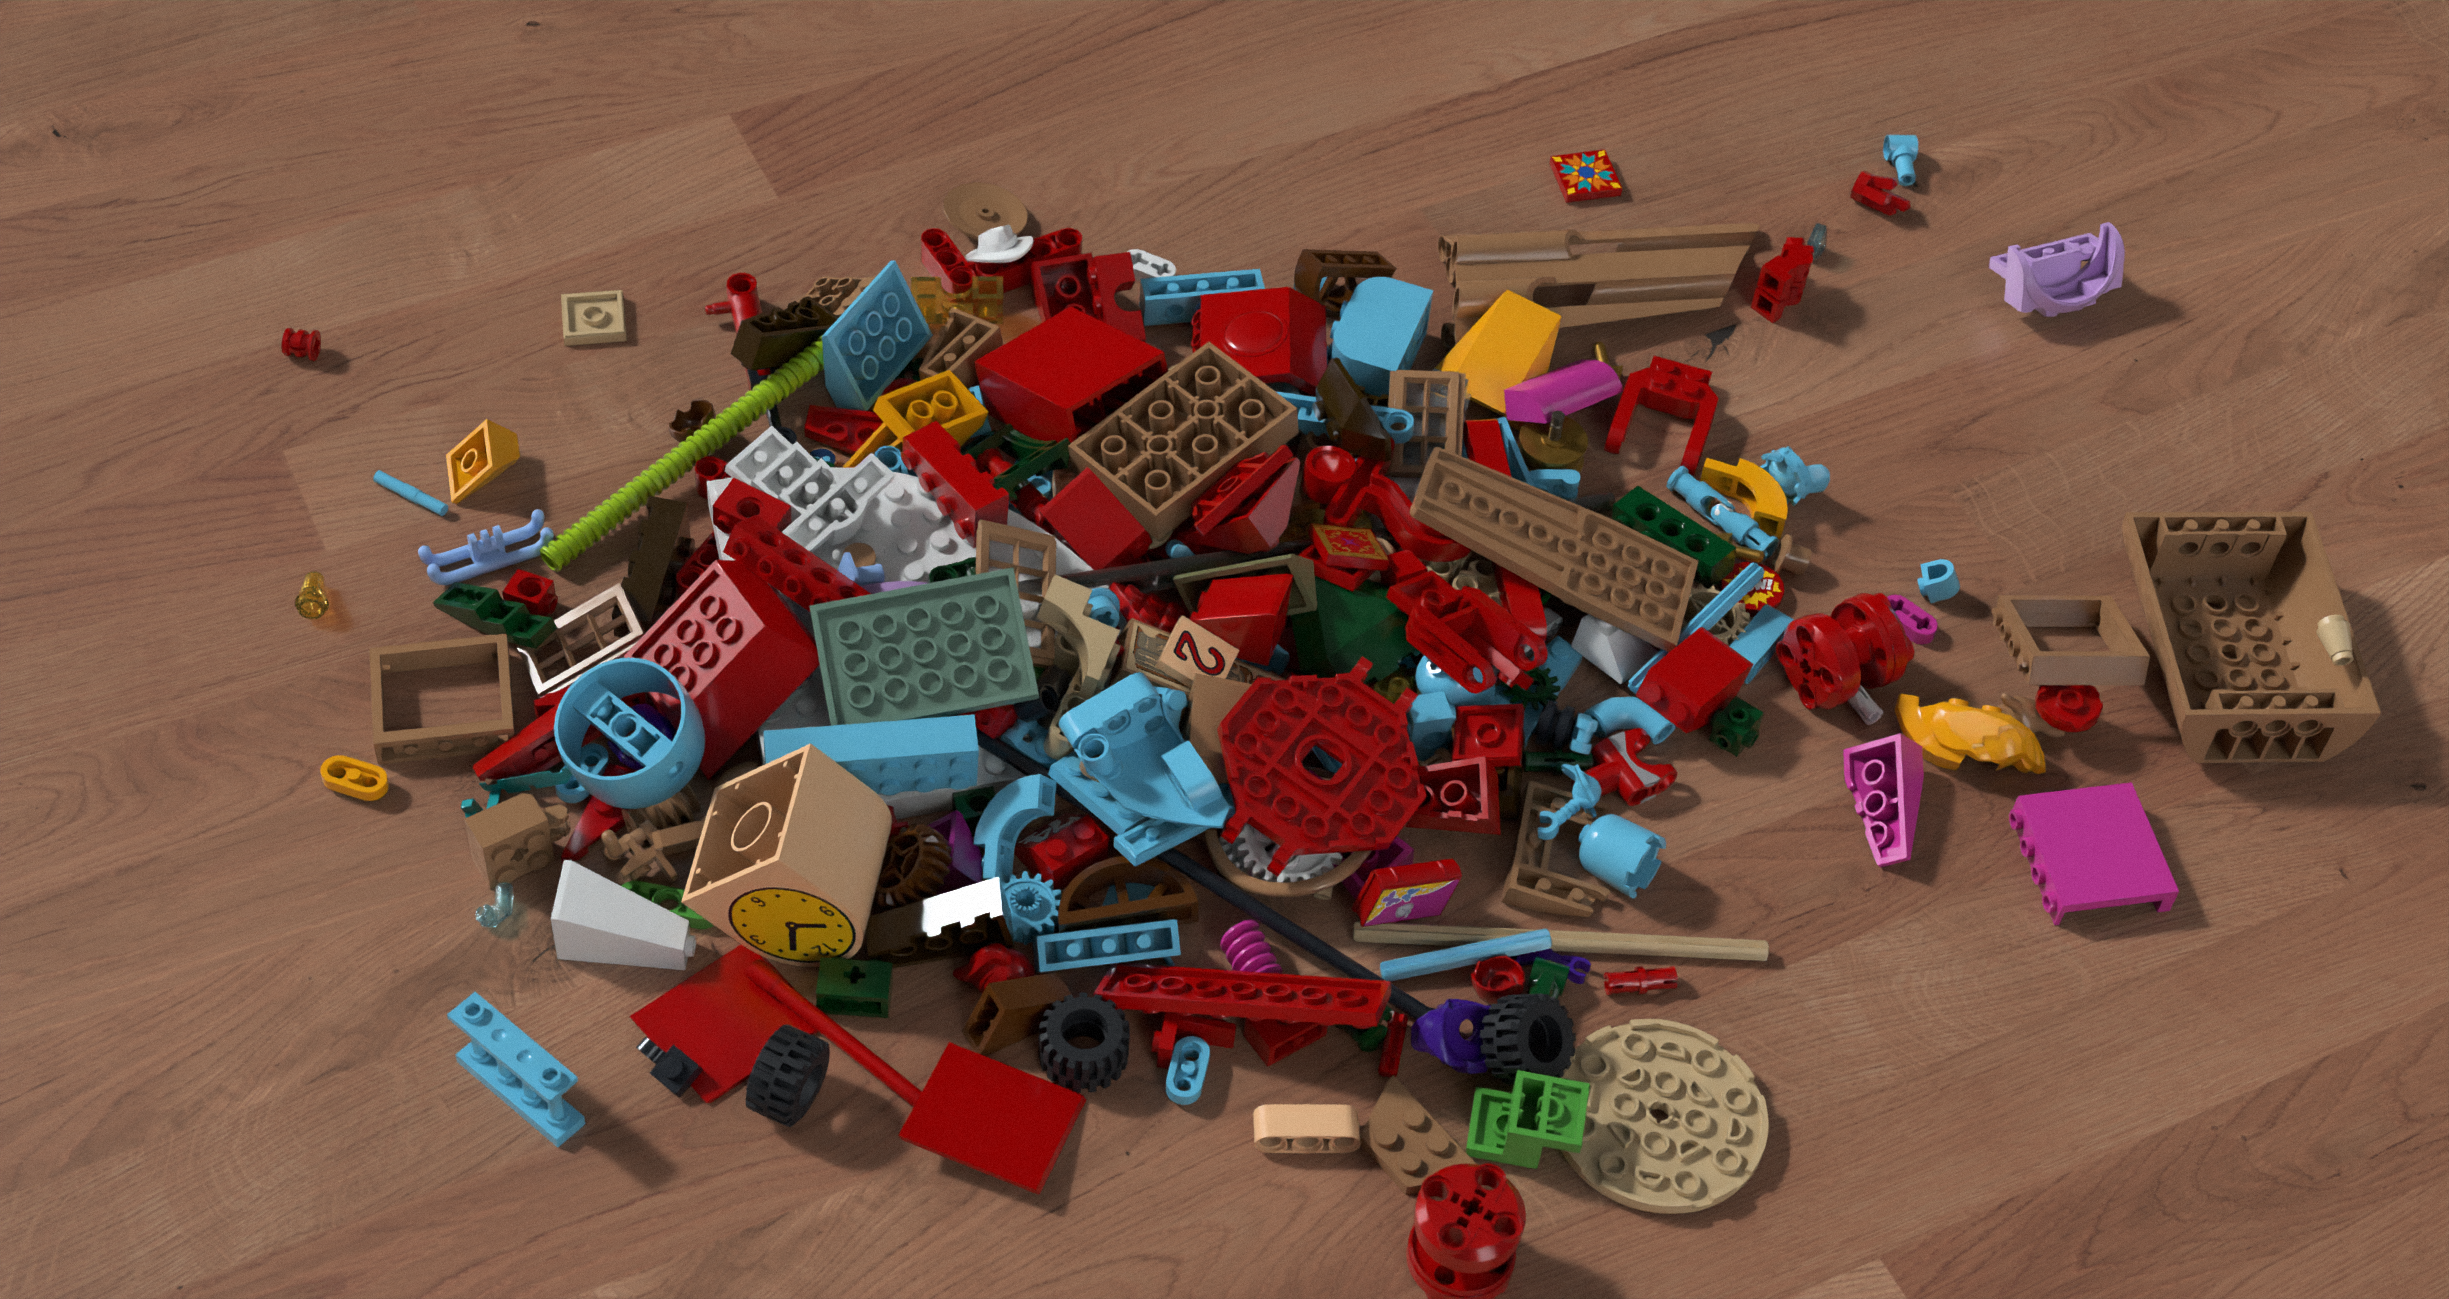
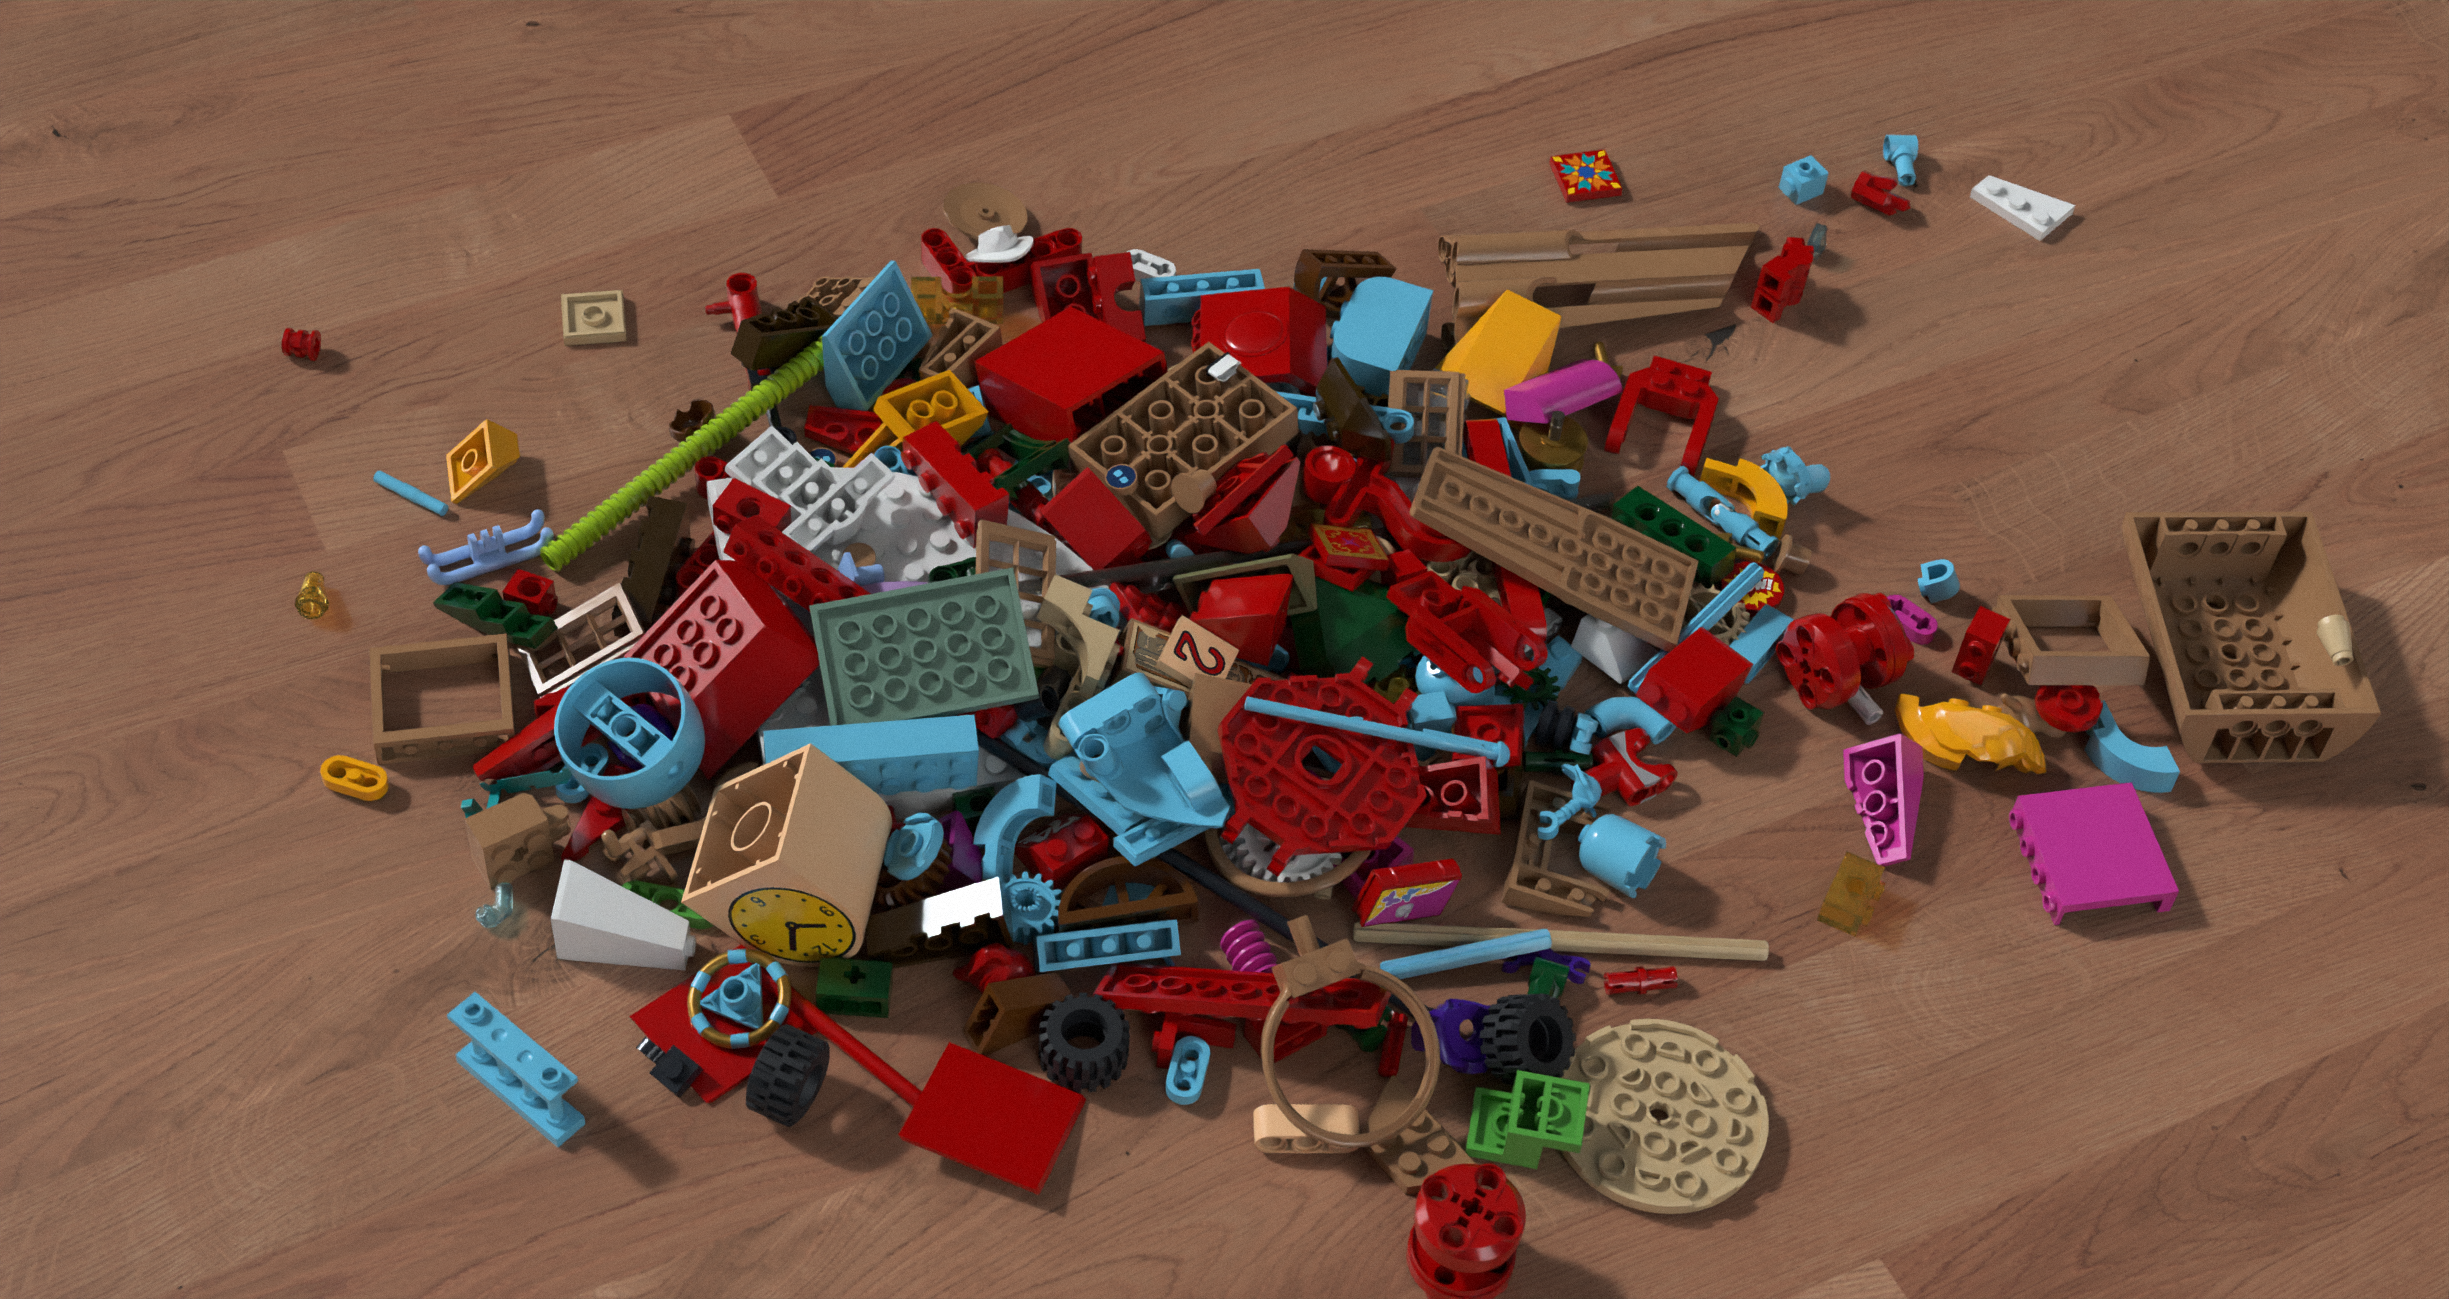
red hair [1471,956,1526,1005] -> none
lavender piece [1989,222,2125,317] -> none
none -> medium azure piece [687,948,791,1049]
none -> medium azure tile [884,813,944,880]
none -> tile [1105,464,1138,496]
none -> medium nougat piece [1171,469,1217,513]
none -> white piece [1205,352,1241,383]
none -> medium azure bar [1244,696,1510,767]
none -> medium nougat brick [1261,915,1440,1148]
none -> medium azure brick [1779,155,1829,205]
none -> clear yellow brick [1817,852,1886,937]
none -> red brick [1951,606,2011,685]
none -> white wing [1970,175,2075,241]
none -> medium azure arch [2085,700,2180,793]

